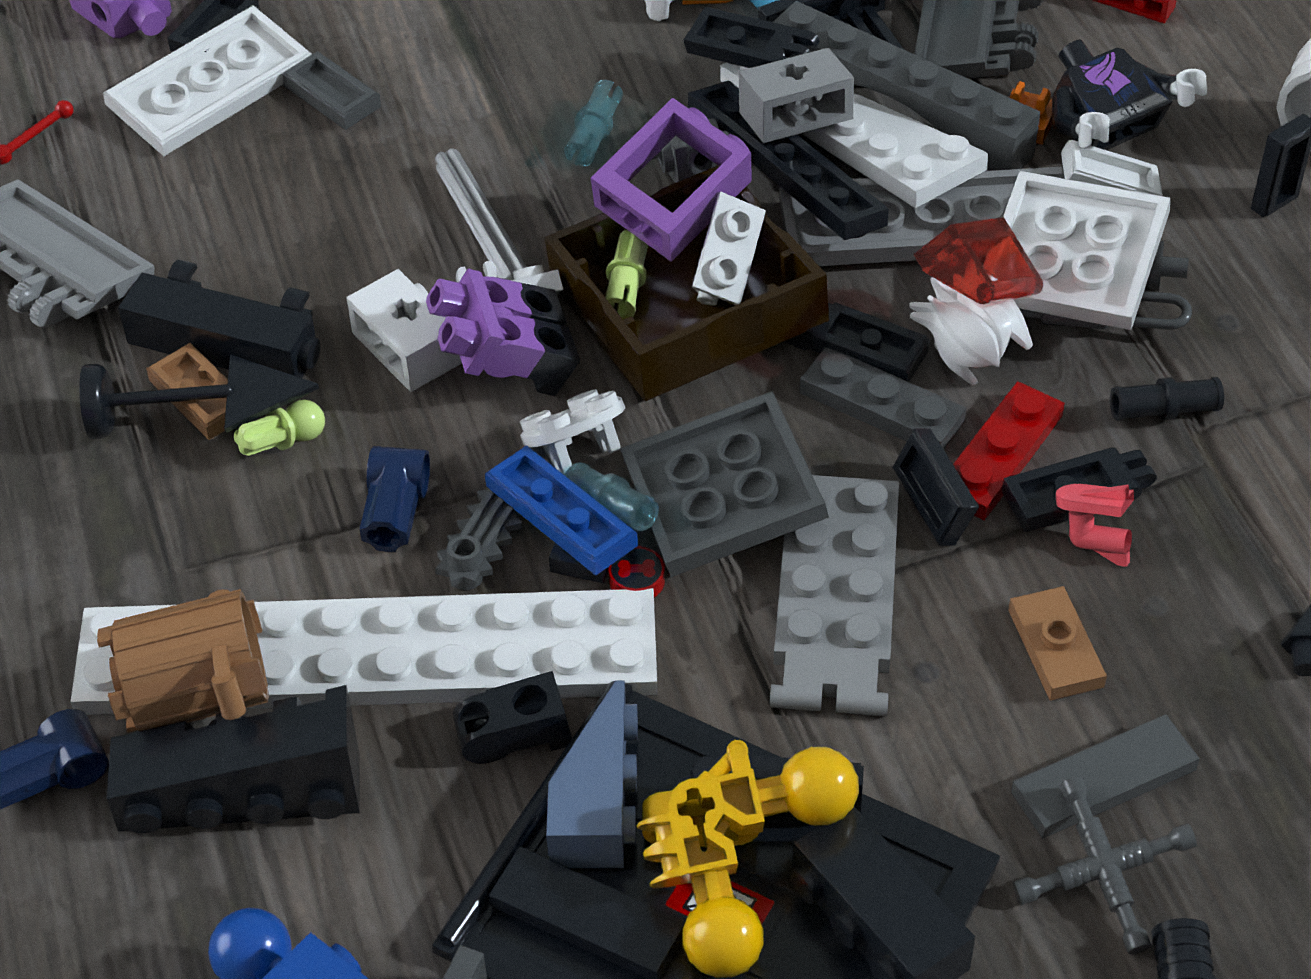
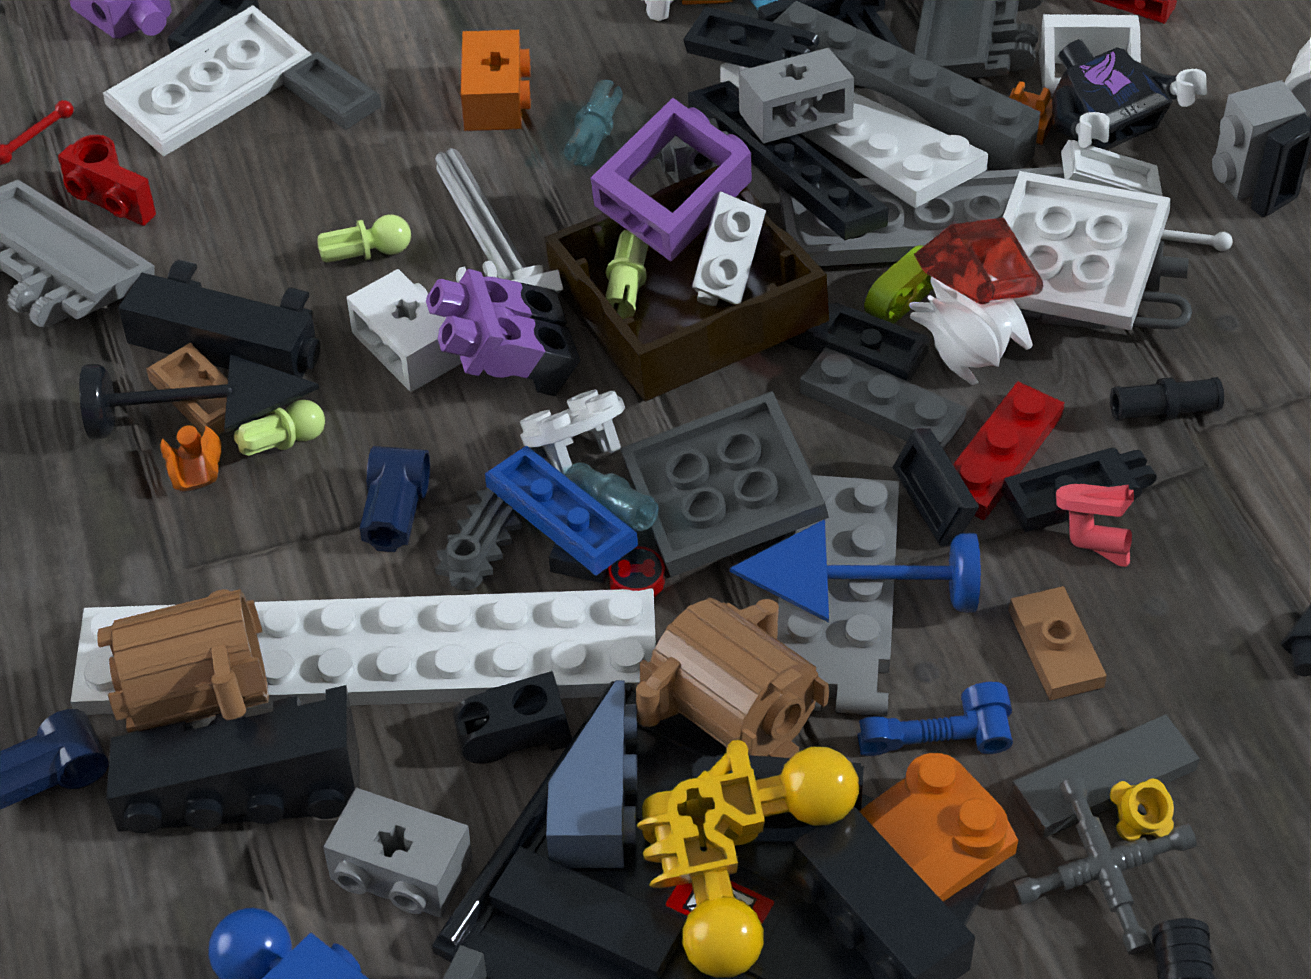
none -> red plate [58,135,156,226]
none -> orange arm [160,425,222,491]
none -> yellowish green axle [317,214,411,263]
none -> light grey brick [323,788,473,918]
none -> orange brick [461,30,531,131]
none -> medium nougat container [636,598,829,758]
none -> blue piece [729,519,981,623]
none -> blue brick [857,682,1013,756]
none -> orange slope [859,753,1018,901]
none -> lime beam [864,245,945,324]
none -> white tile [1038,14,1141,97]
none -> yellow plate [1110,778,1174,842]
none -> white hinge [1161,230,1233,251]
none -> light grey brick [1212,80,1307,200]

